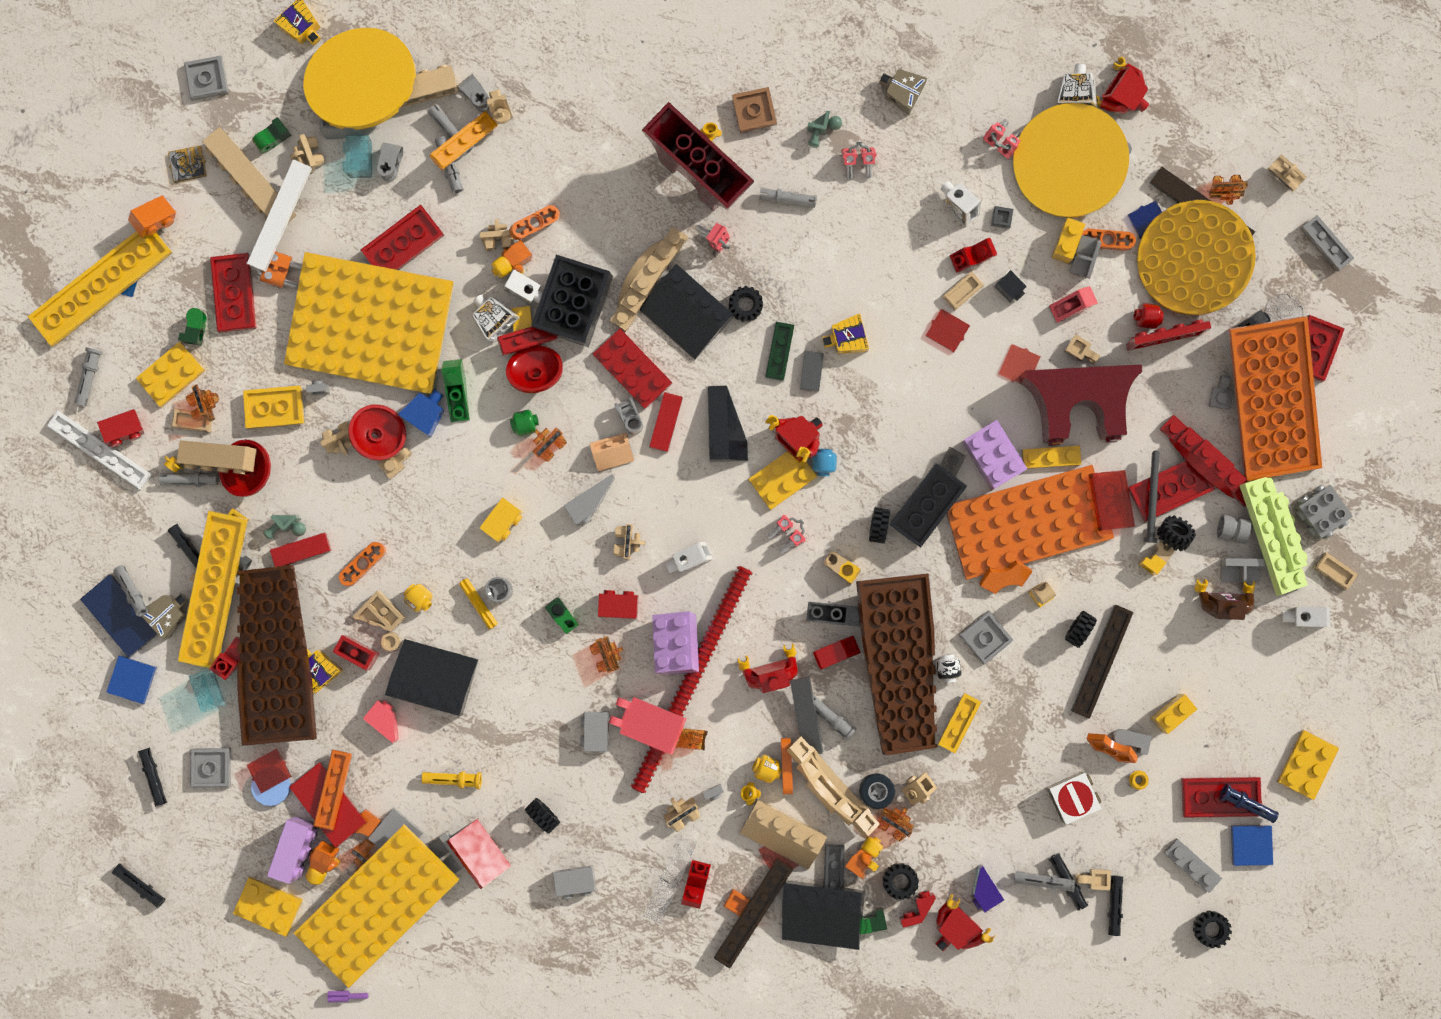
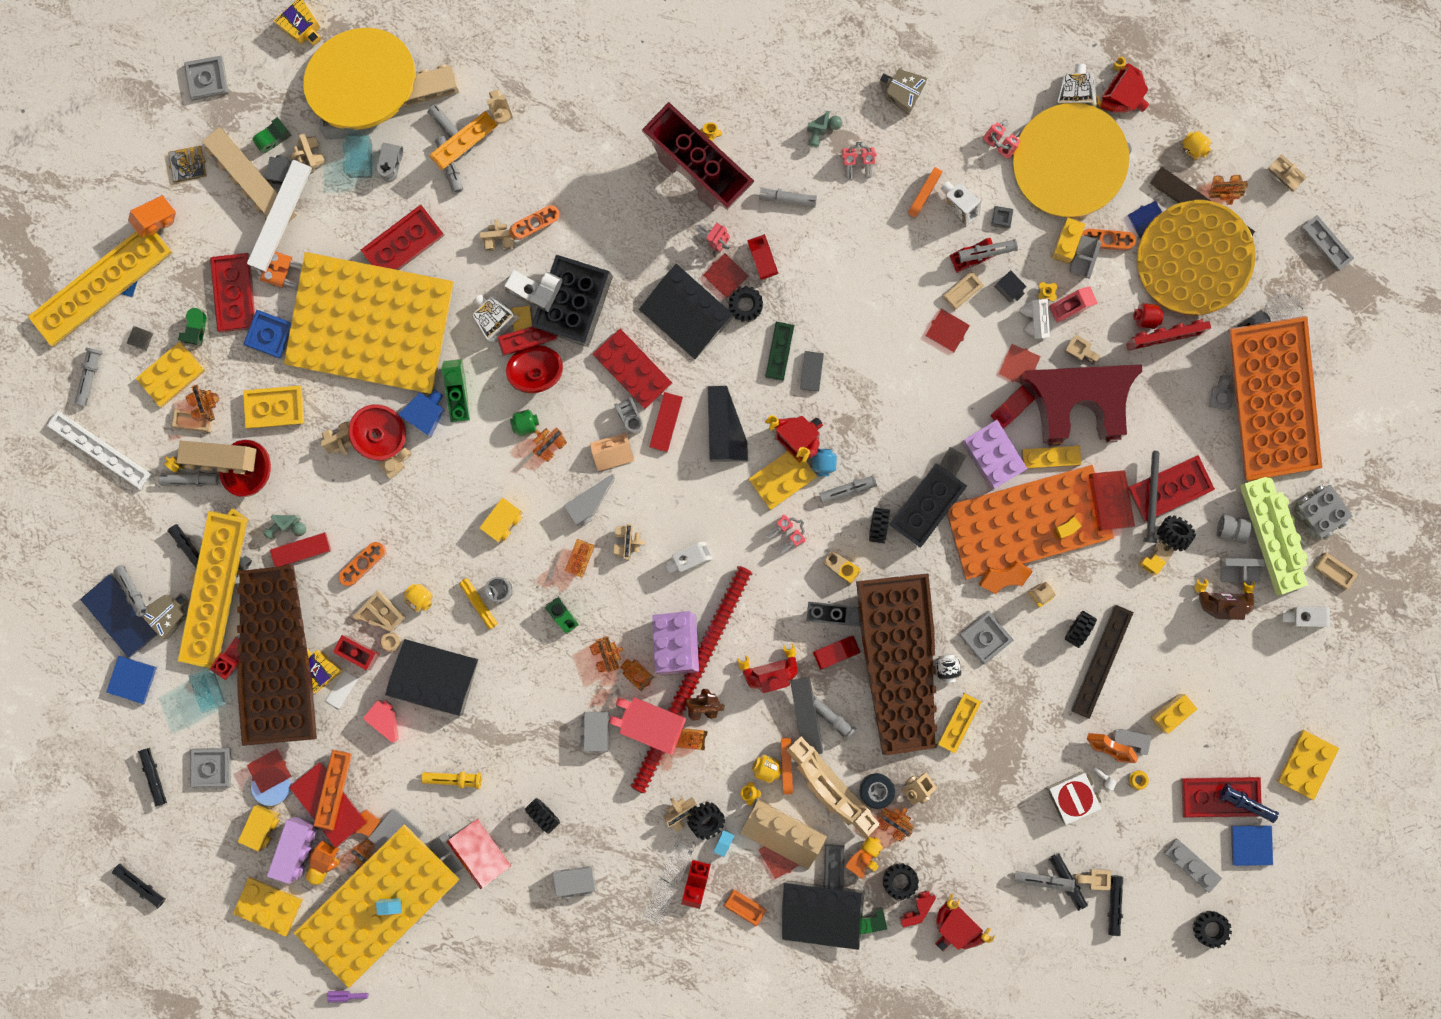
red brick [97,409,145,447] -> none
light grey plate [306,381,330,395] -> none
light grey piece [457,74,490,112] -> none
orange piece [491,240,532,278] -> none
red brick [598,590,639,619] -> none
tan piece [610,226,688,332] -> none
light grey plate [703,784,724,801] -> none
dark brown tile [714,858,793,969] -> none
medium nougat plate [732,87,777,133] -> none
torso [822,314,869,354] -> none
dark purple slope [972,864,1004,913] -> none
red piece [1159,415,1248,507] -> none
red tile [1307,315,1345,382] -> none
none -> clear smoke plate [127,326,154,351]
none -> yellow brick [238,804,280,851]
none -> blue tile [243,310,291,359]
none -> dark grey brick [265,155,291,185]
none -> white sticker [326,671,358,709]
none -> medium azure piece [376,898,401,915]
none -> light grey leg [529,272,562,312]
none -> clear orange hips [565,539,595,578]
none -> clear orange hips [620,659,654,692]
none -> reddish brown hips [684,689,725,721]
none -> black tyre [687,802,725,840]
none -> clear red piece [703,253,749,298]
none -> medium azure piece [713,830,735,857]
none -> red slope [747,234,779,280]
none -> light grey pin [819,475,877,504]
none -> orange beam [907,167,943,218]
none -> light grey pin [959,239,1018,263]
none -> red slope [990,385,1036,429]
none -> white tile [1019,299,1050,339]
none -> yellow plate [1038,282,1057,302]
none -> yellow piece [1055,517,1082,539]
none -> white hand [1093,767,1116,790]
none -> yellow head [1182,131,1212,160]

